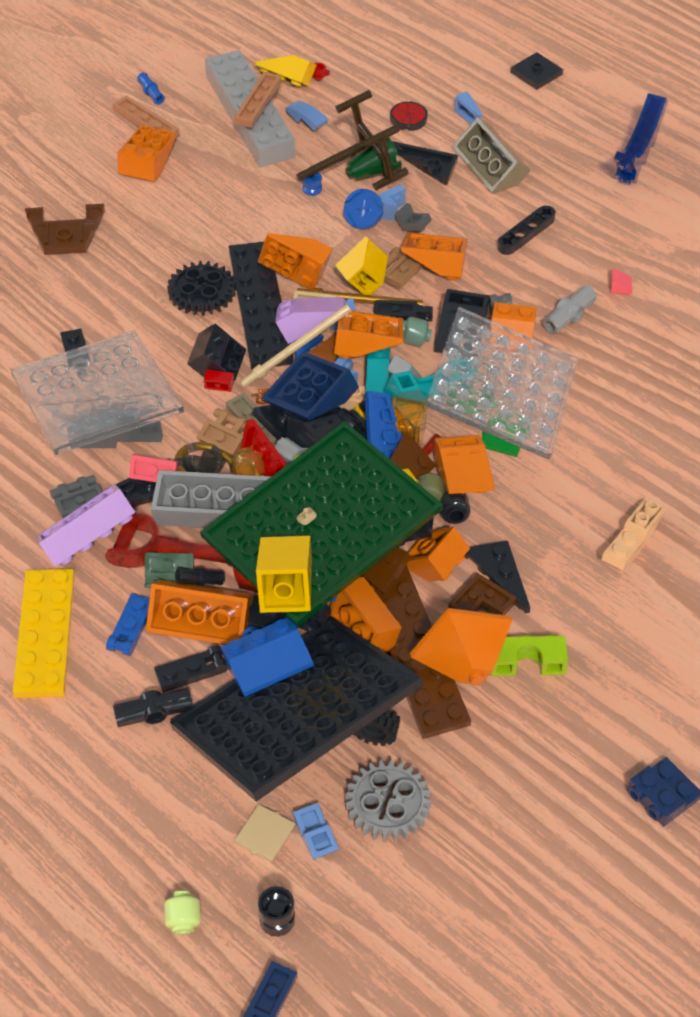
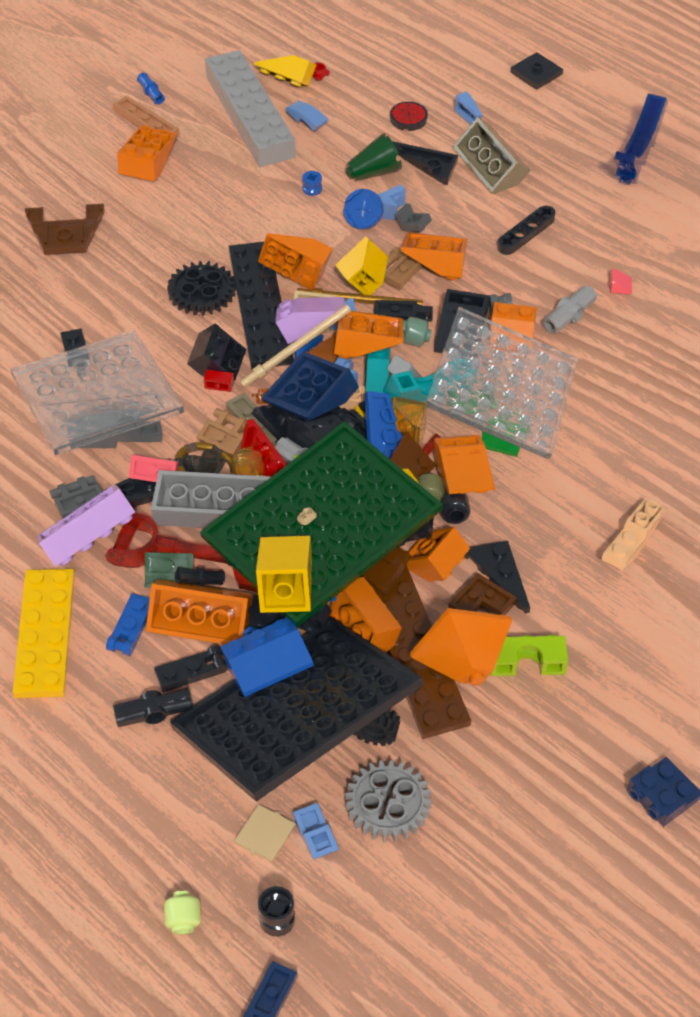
nougat plate [234,72,282,128] -> none
dark brown piece [296,90,409,191] -> none

